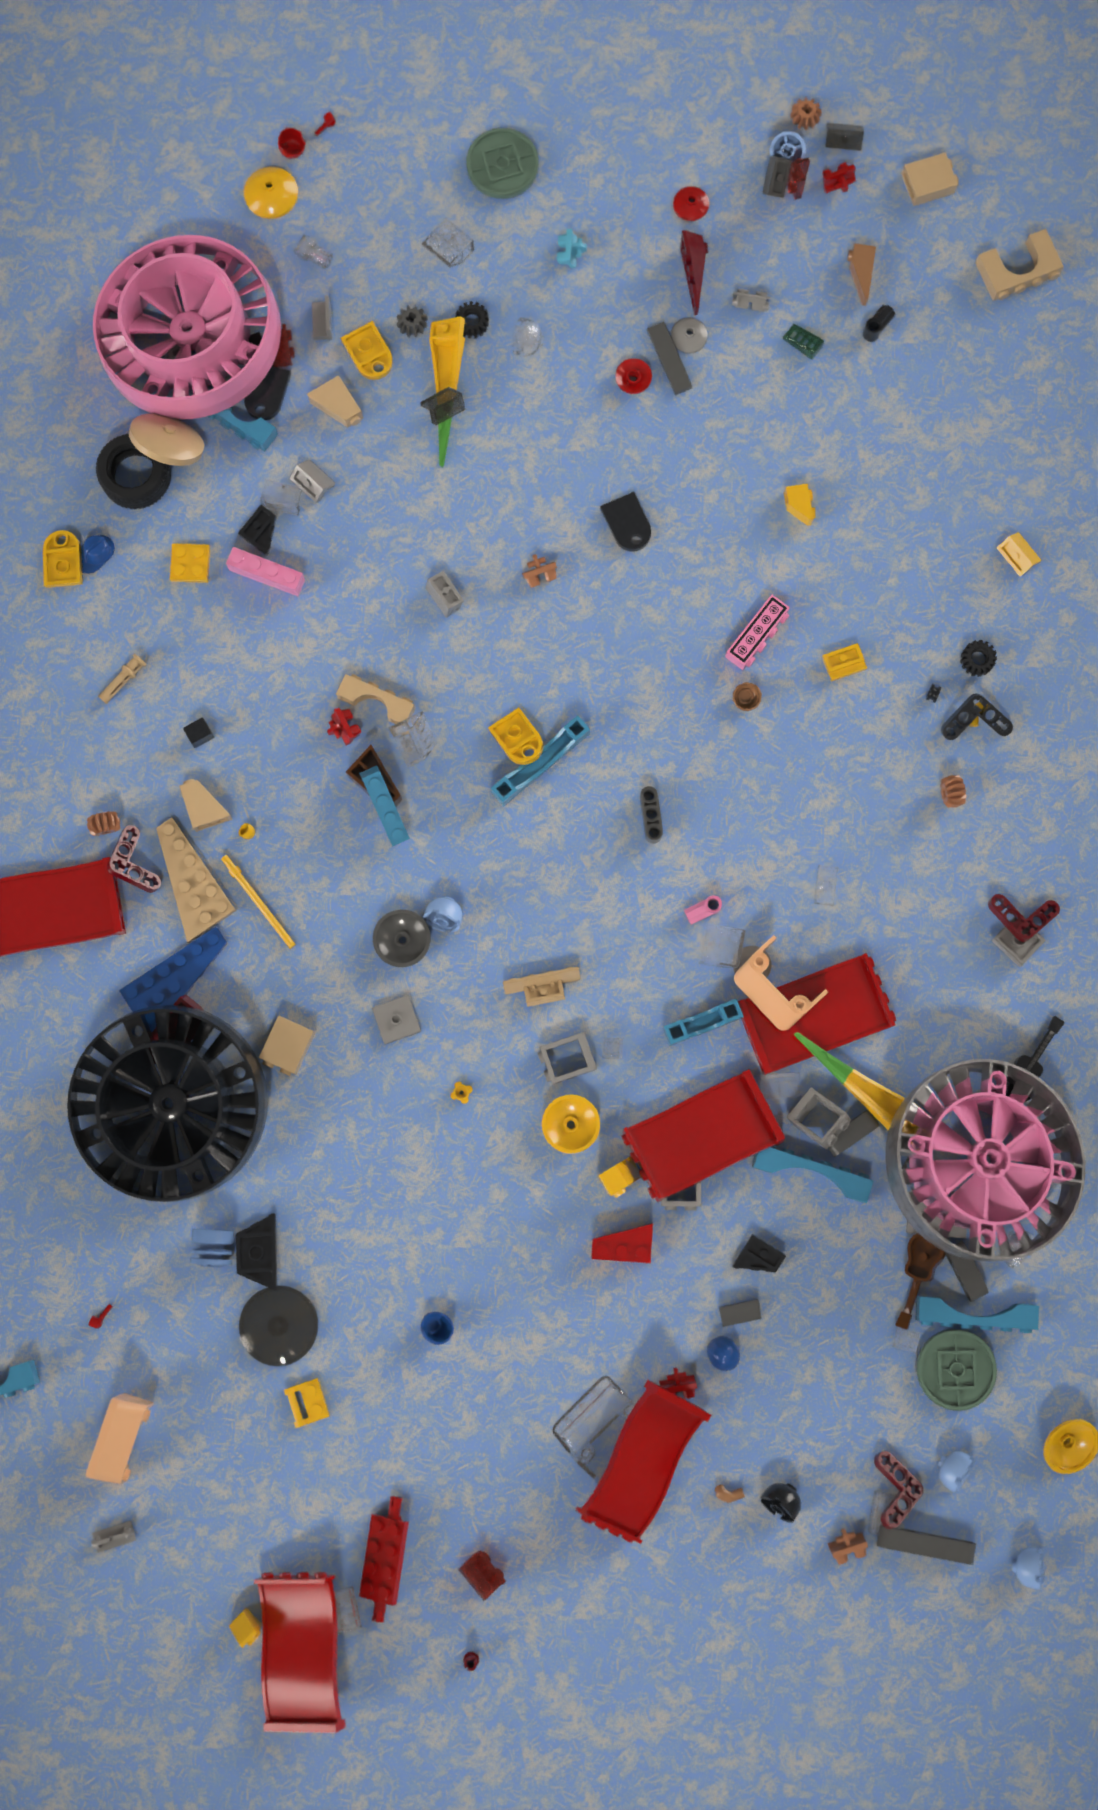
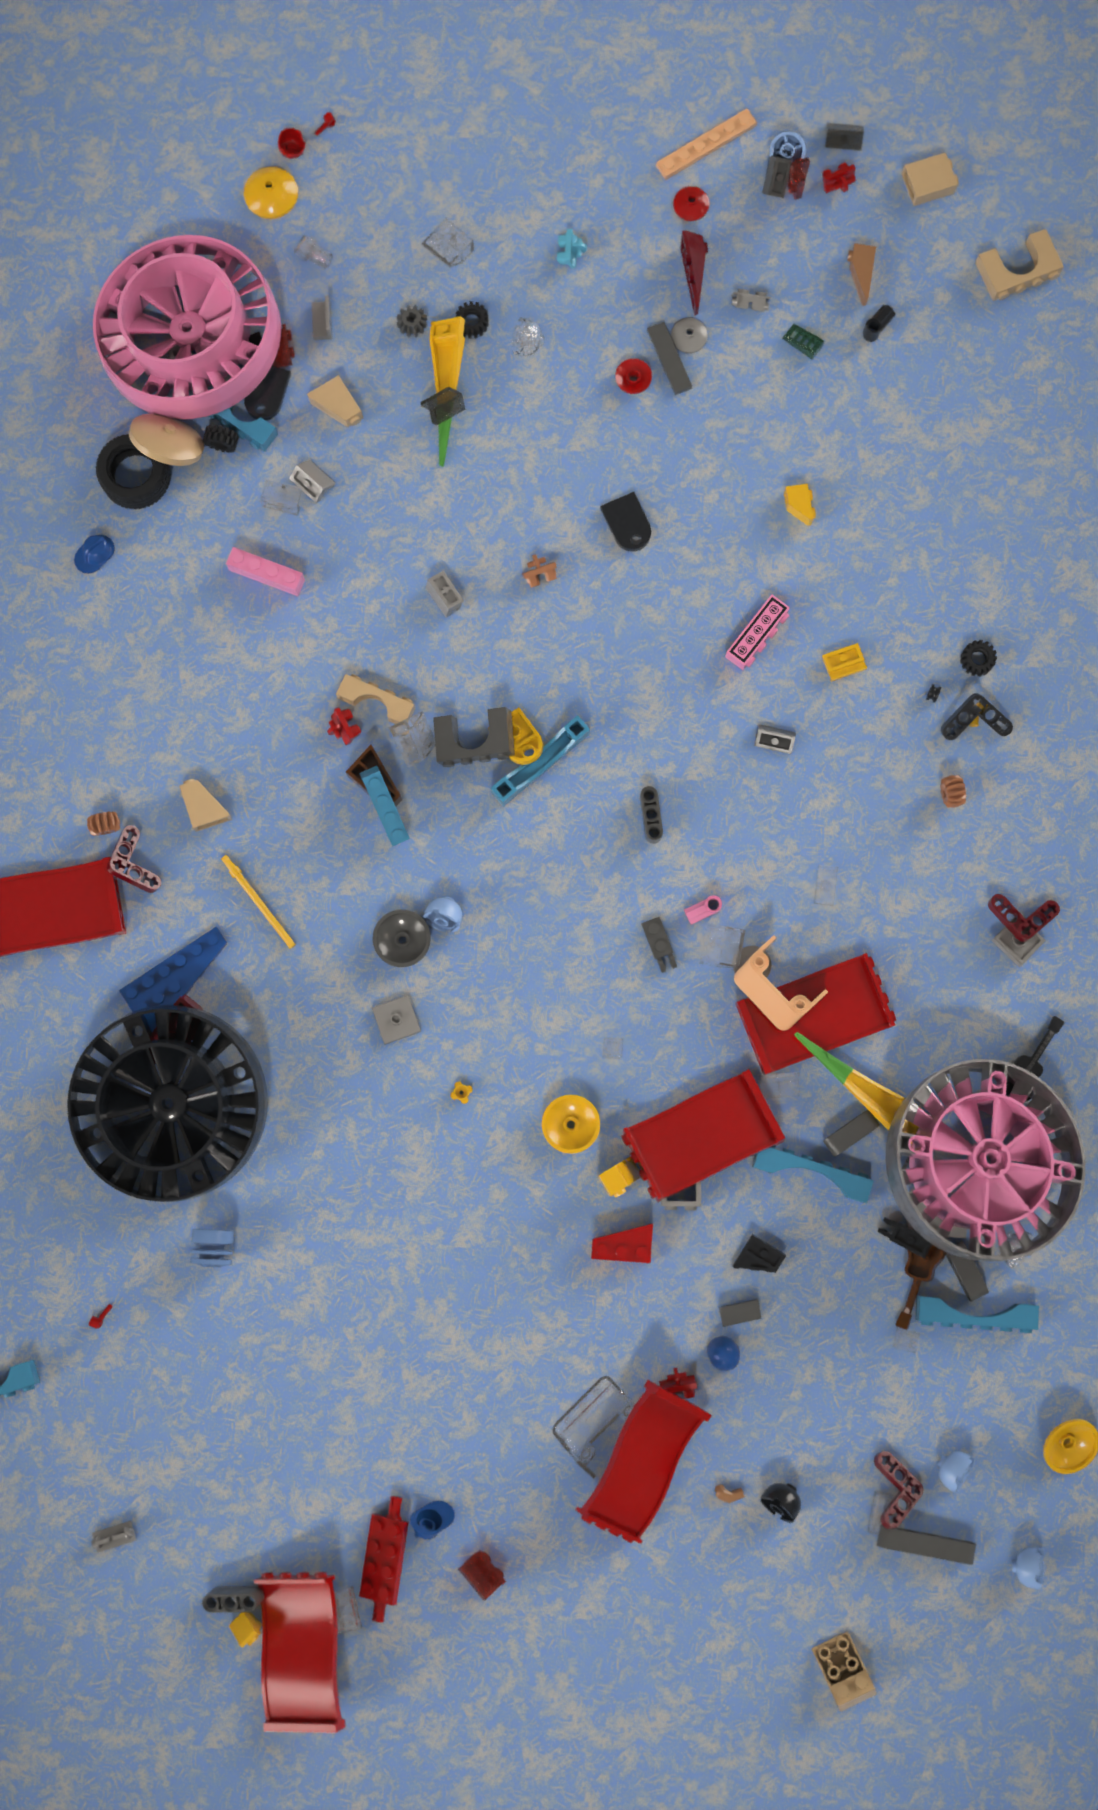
yellow tile [43,530,83,588] -> none
light nougat windscreen [86,1393,154,1484] -> none
tan pin [98,653,147,704] -> none
tan wing [156,817,236,943] -> none
yellow plate [170,543,210,583] -> none
black panel [183,717,215,748] -> none
black wing [236,1213,278,1290] -> none
black wing [238,505,276,556] -> none
yellow hinge [238,823,256,840] -> none
clear smoke dish [239,1286,319,1366] -> none
tan brick [259,1015,316,1076] -> none
yellow plate [284,1378,330,1428] -> none
yellow tile [340,321,393,380] -> none
blue hair [421,1312,454,1345] -> none
dark red pin [463,1651,479,1671] -> none
sand green plate [466,128,539,199] -> none
tan bracket [503,967,580,1007] -> none
light grey window [538,1032,597,1085] -> none
dark azure arch [663,999,744,1046] -> none
medium nougat hair [733,682,762,711] -> none
light grey window [787,1087,851,1150] -> none
nougat gear [790,97,822,131] -> none
nougat hips [828,1528,868,1565] -> none
sand green plate [916,1329,997,1411] -> none
yellow panel [997,532,1041,576] -> none
none -> black tyre [202,425,239,453]
none -> dark grey beam [202,1586,264,1613]
none -> blue piece [410,1501,455,1540]
none -> dark grey arch [433,707,515,767]
none -> dark grey hinge [641,917,677,973]
none -> light nougat plate [656,108,757,180]
none -> dark grey slope [754,725,796,754]
none -> tan slope [811,1631,877,1712]
none -> black hinge [877,1217,933,1259]

